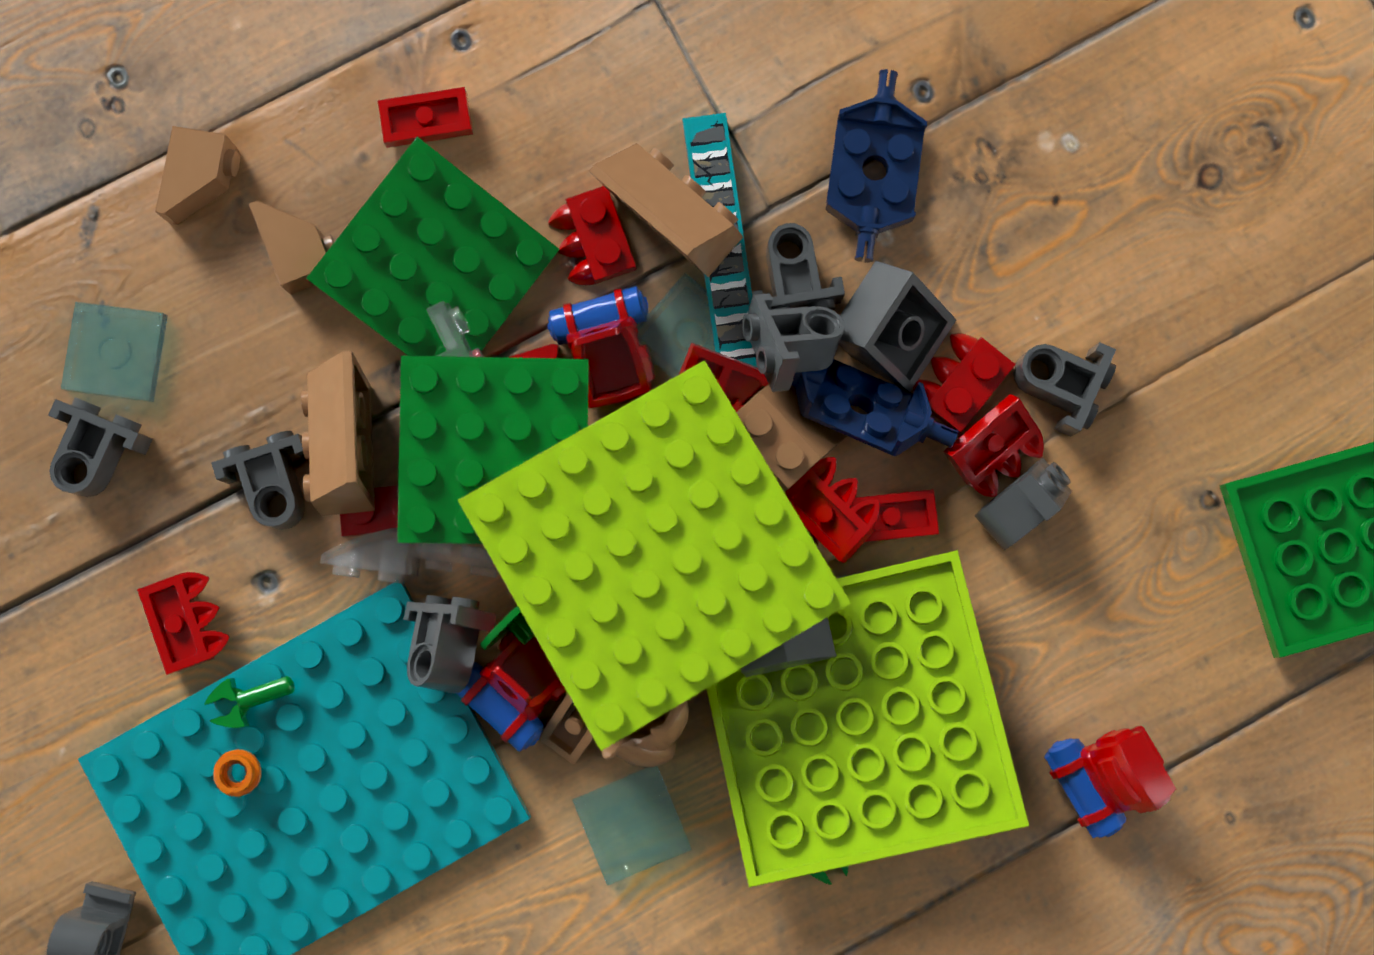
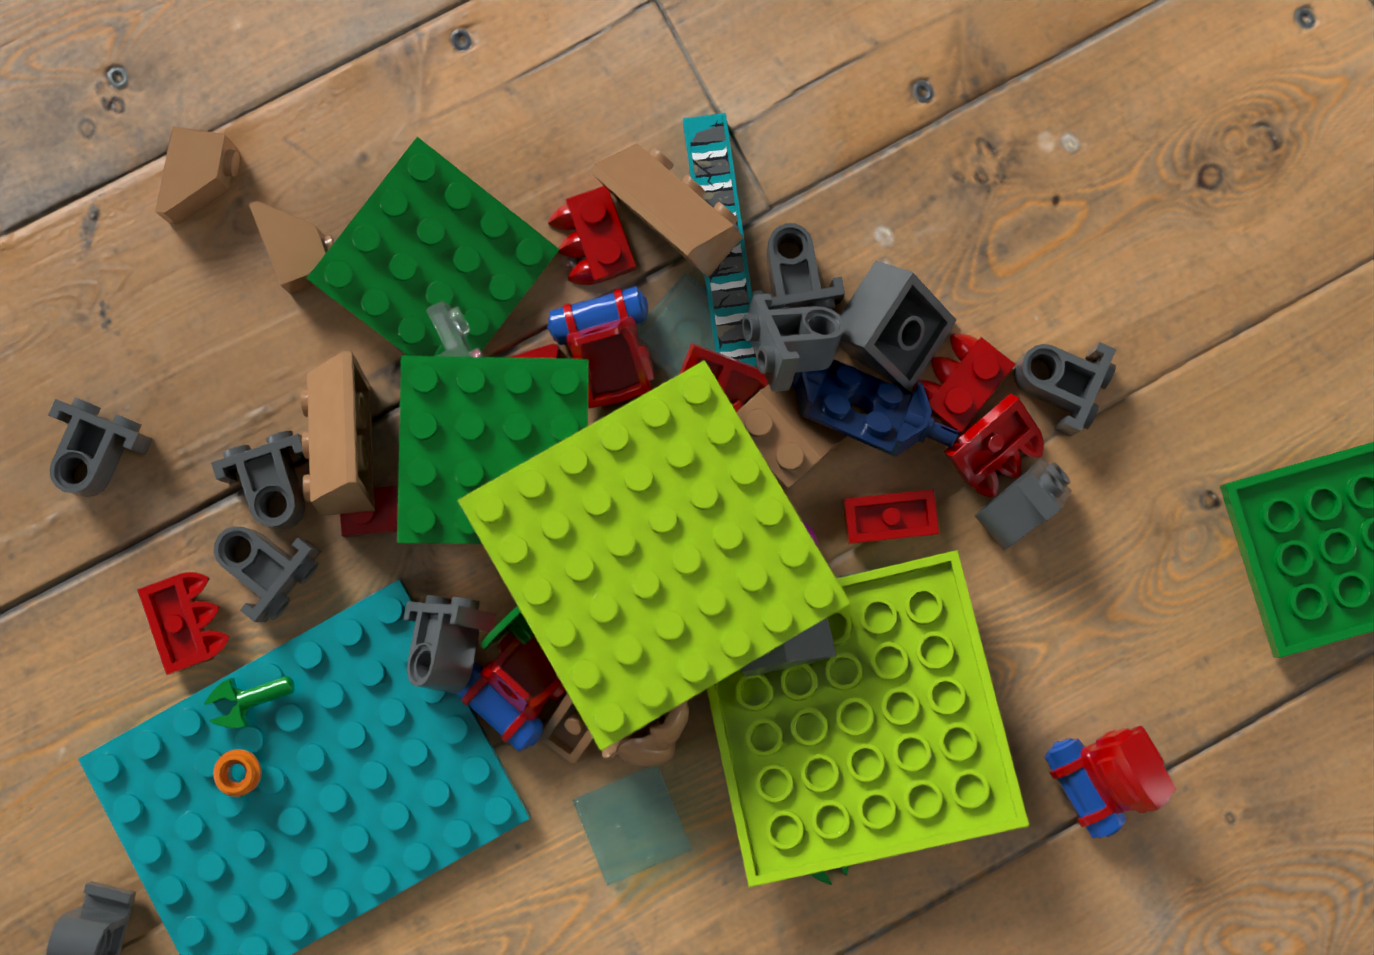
clear light blue tile [61,302,168,402] -> none
clear slope [320,528,498,584] -> none
red plate [377,87,473,148] -> none
red plate [784,457,880,563] -> none
dark blue plate [825,69,927,263] -> none
none -> dark grey pin [214,526,321,622]

